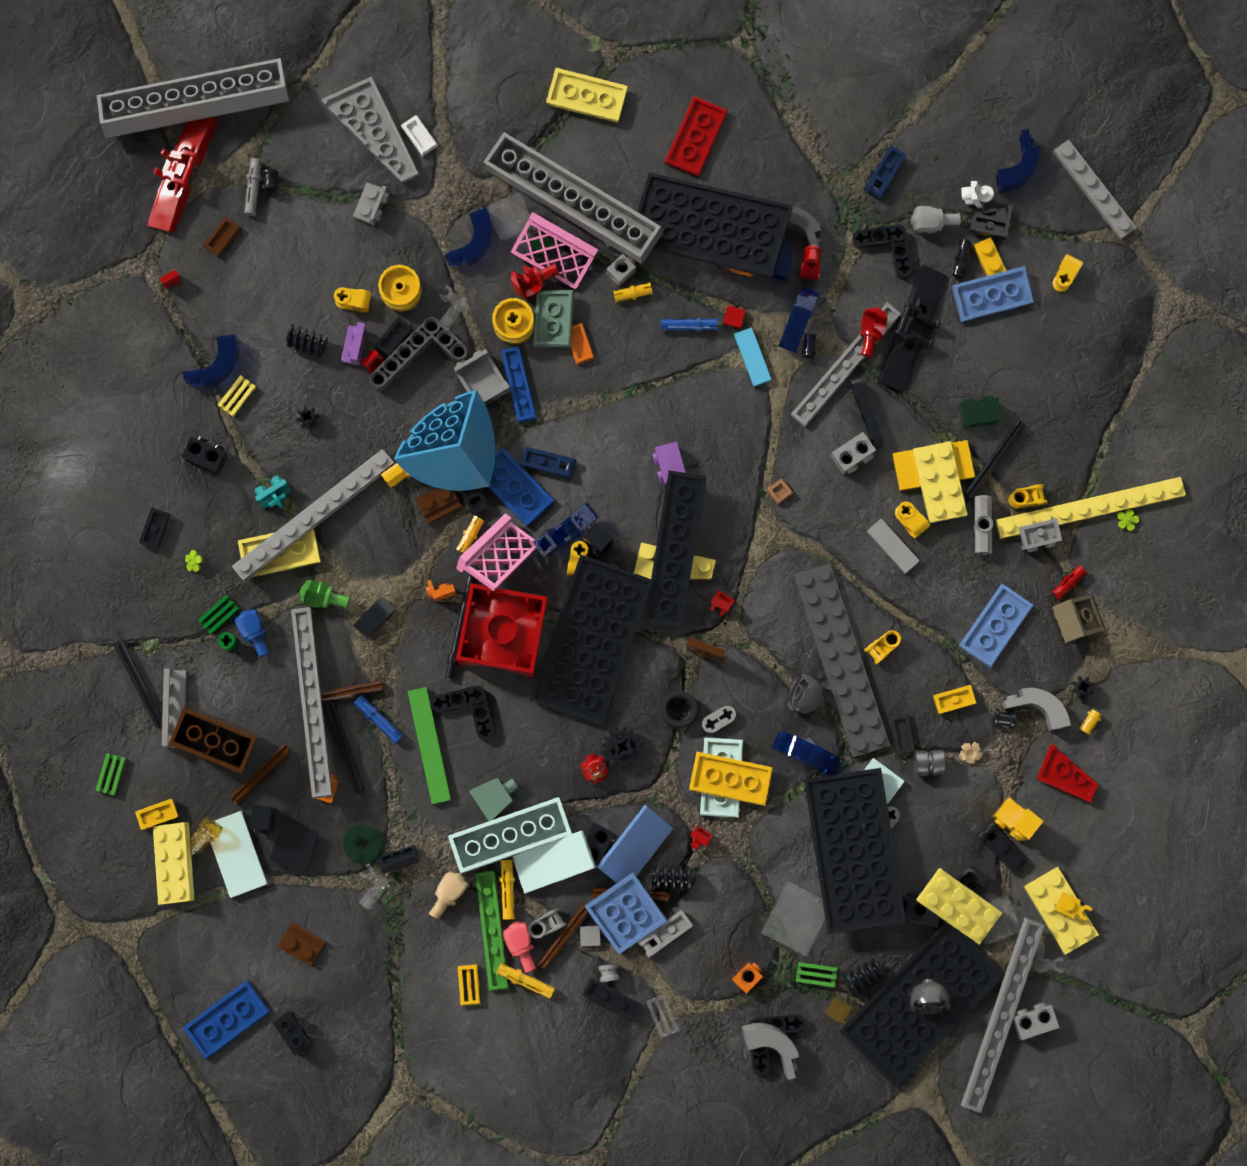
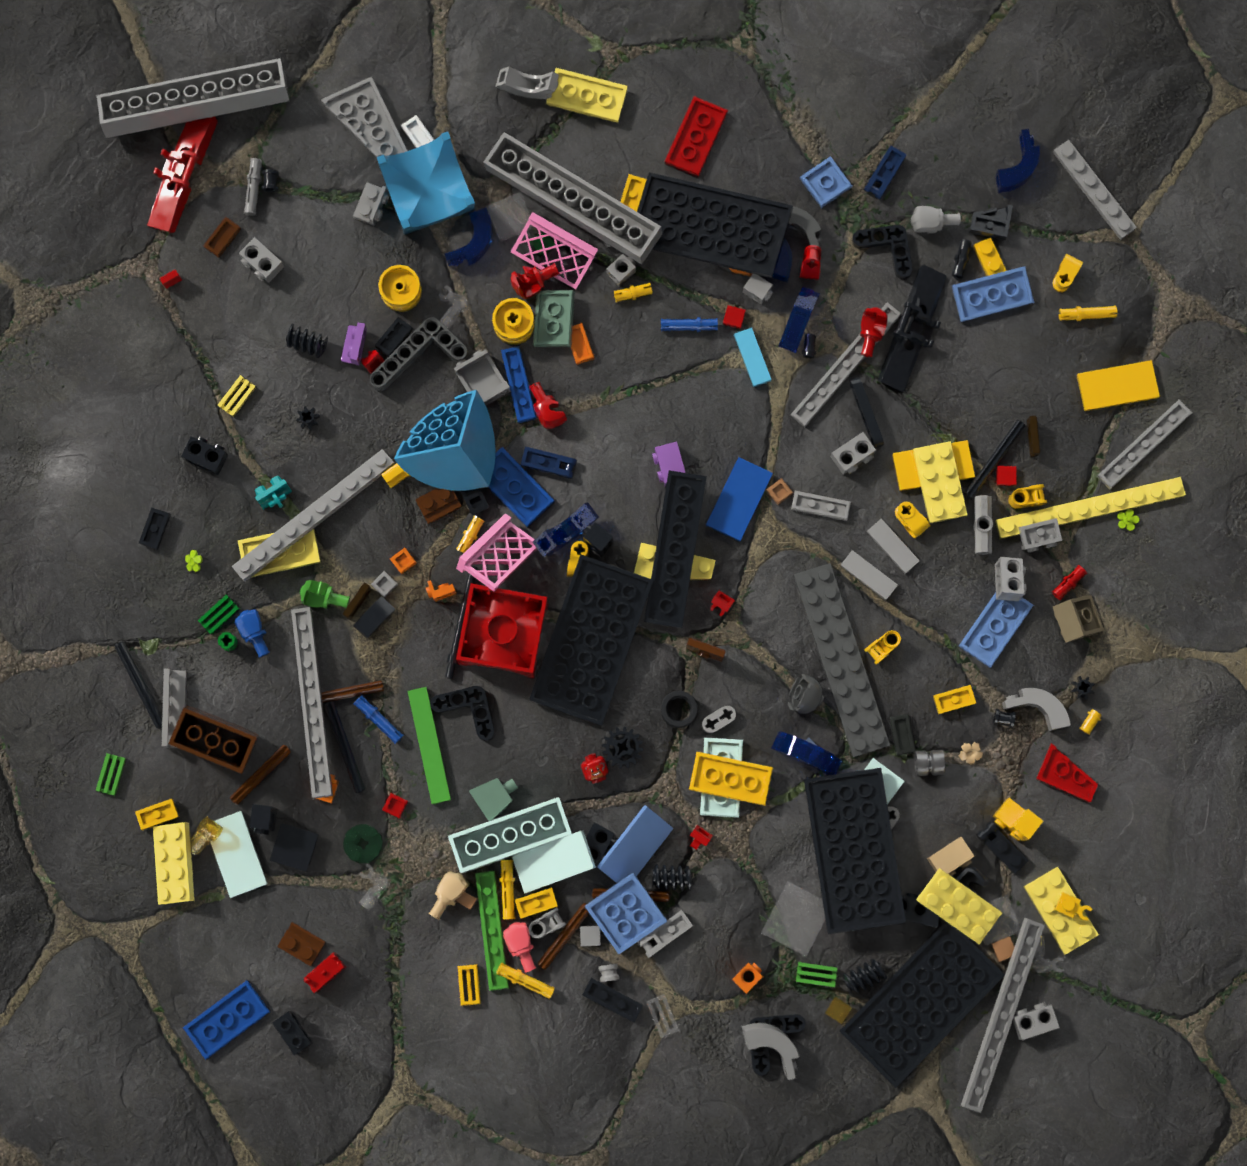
clear blue arch [183,334,239,388] -> none
yellow piece [334,287,371,313] -> none
black plate [378,845,420,874] -> none
dark grey cylinder [910,979,950,1013] -> none
clear green brick [959,396,1002,429] -> none
white hips [962,181,994,209] -> none
none -> light grey brick [239,237,284,283]
none -> red hinge [304,952,346,993]
none -> dark brown tile [343,582,372,620]
none -> light grey tile [371,571,398,598]
none -> dark azure piece [377,131,475,235]
none -> red tile [382,793,409,819]
none -> orange tile [390,548,417,575]
none -> medium nougat piece [455,892,477,910]
none -> light grey arch [496,67,559,99]
none -> yellow plate [515,888,558,919]
none -> red piece [529,382,567,429]
none -> yellow plate [620,174,647,212]
none -> blue tile [706,457,773,542]
none -> light grey brick [743,274,773,305]
none -> light grey tile [791,491,851,521]
none -> medium blue tile [800,156,852,208]
none -> light grey tile [840,550,898,600]
none -> tan brick [927,837,974,876]
none -> medium nougat tile [991,936,1014,962]
none -> light grey brick [995,557,1027,601]
none -> red tile [996,466,1016,486]
none -> dark brown tile [1027,416,1040,457]
none -> yellow pin [1059,305,1117,321]
none -> yellow tile [1077,360,1160,411]
none -> light grey tile [1097,400,1192,490]

